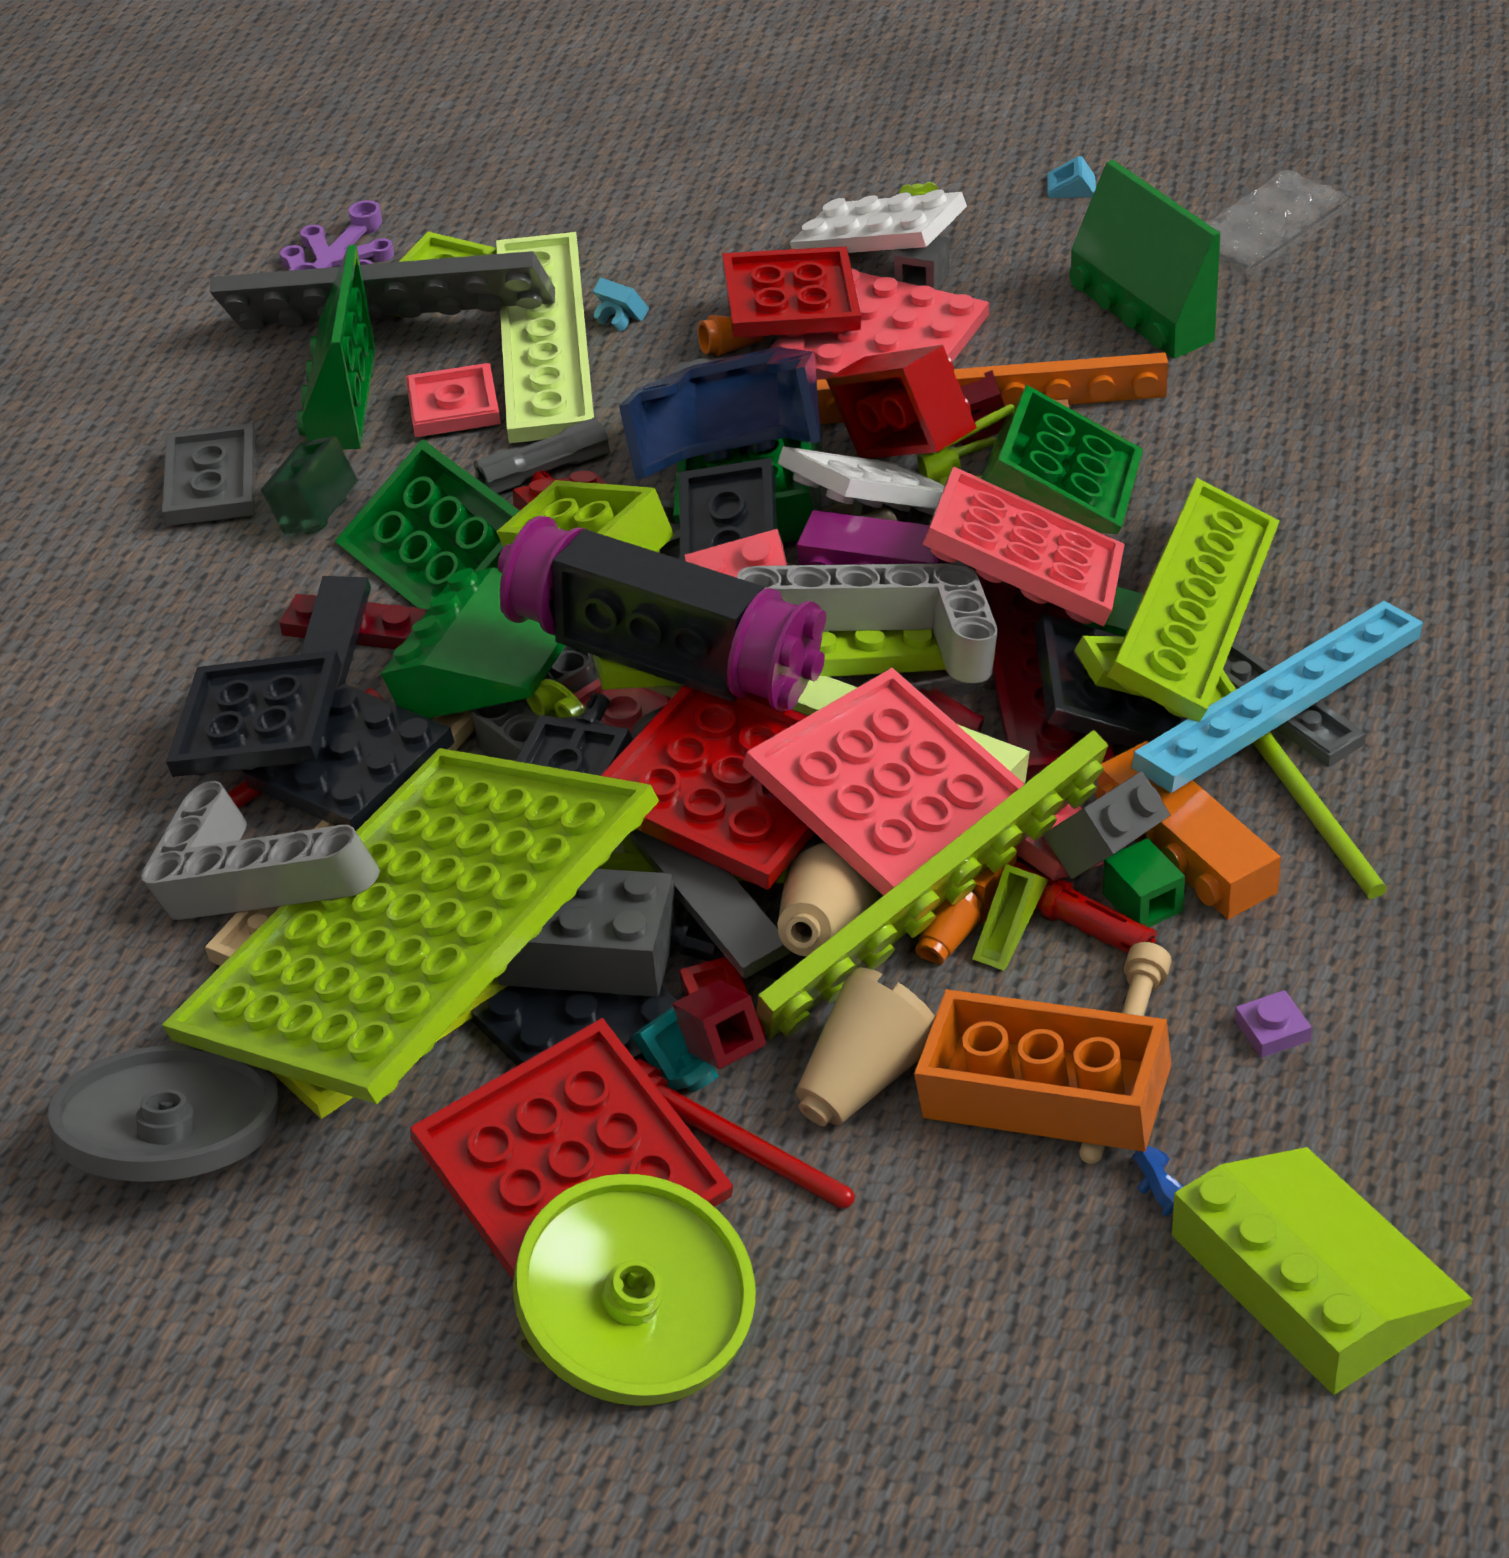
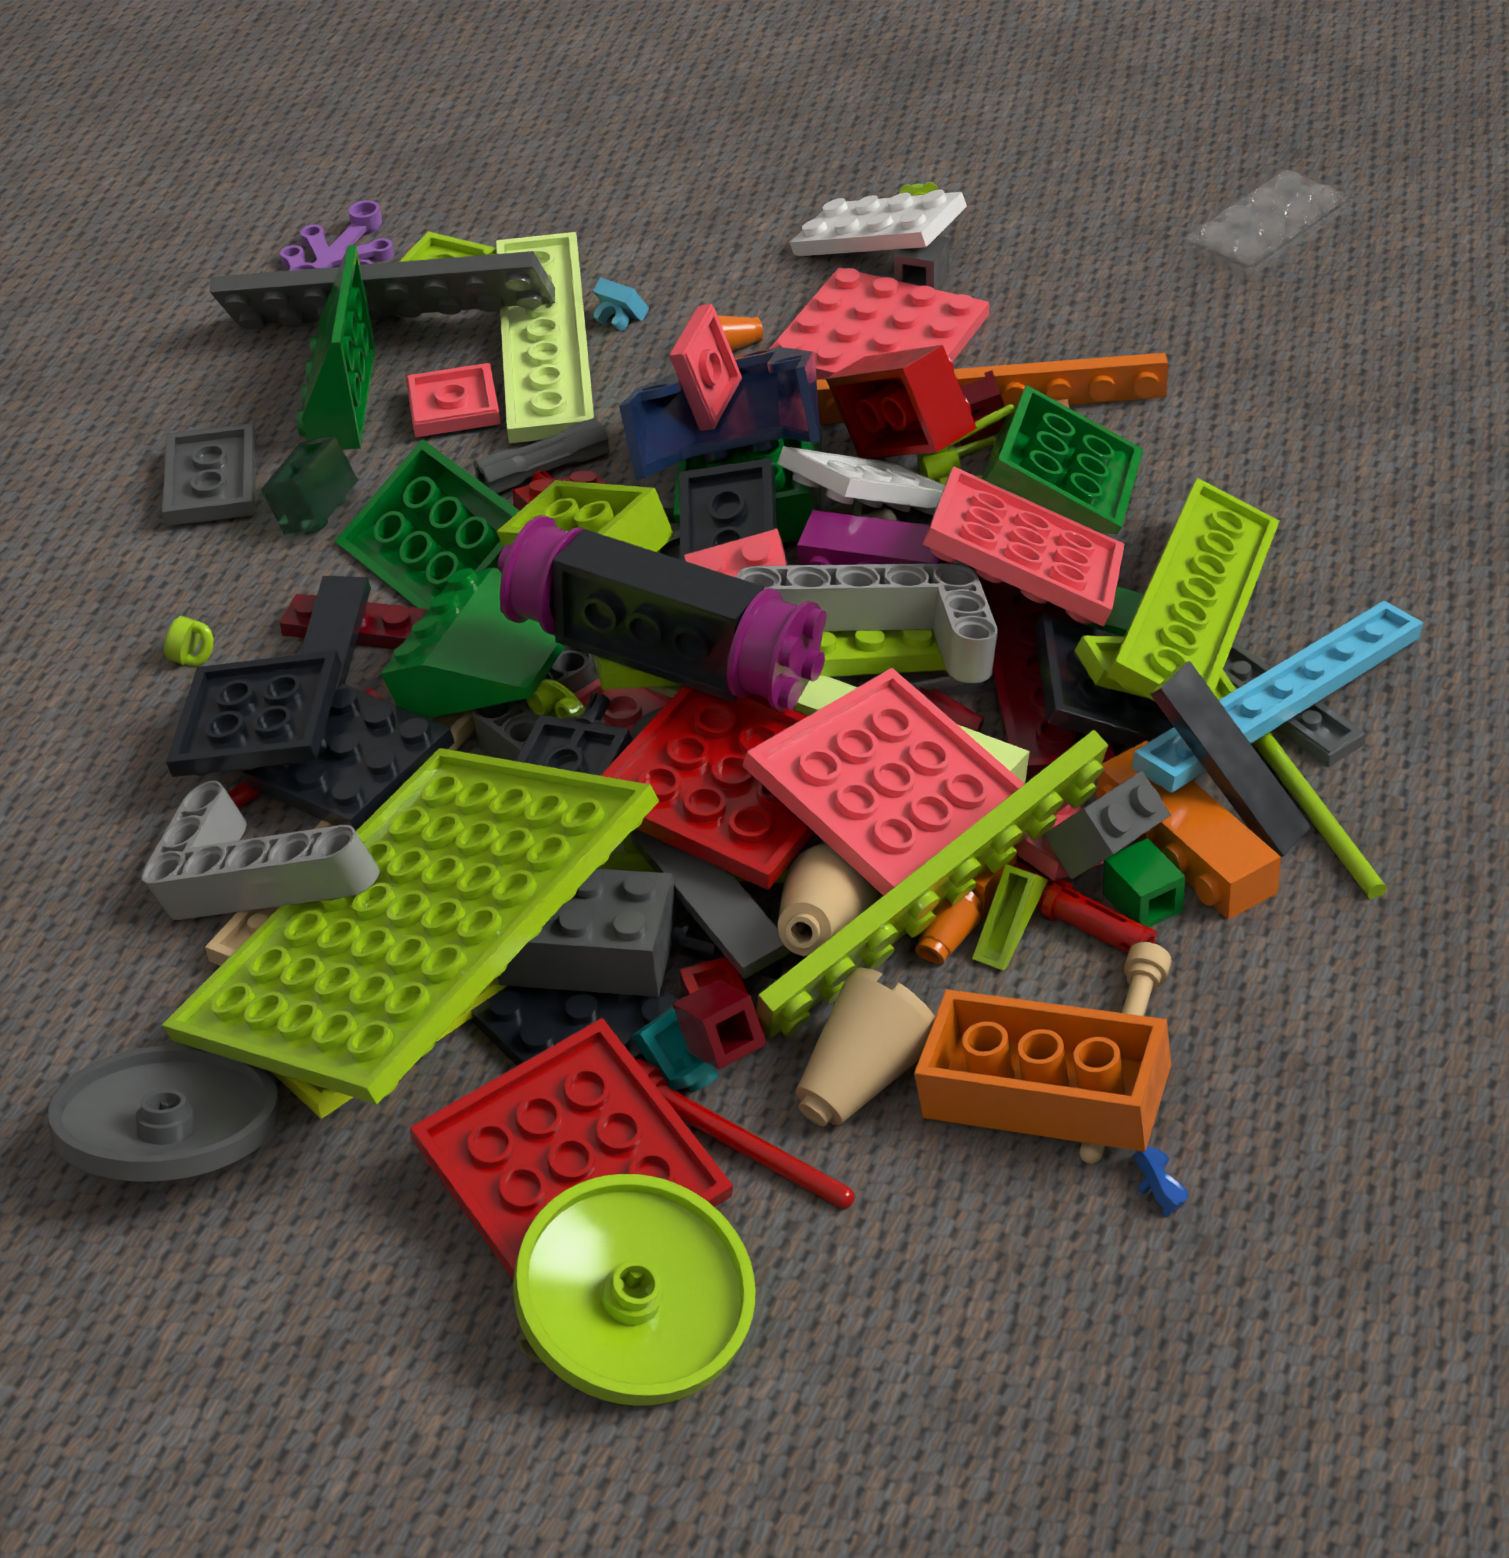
red plate [722,246,861,339] -> none
medium azure slope [1047,156,1096,198] -> none
green slope [1069,160,1221,359] -> none
lime slope [1172,1147,1473,1395] -> none
medium lavender plate [1235,990,1312,1058] -> none
none -> lime tile [164,616,214,667]
none -> coral plate [669,304,742,431]
none -> black tile [1150,660,1311,857]

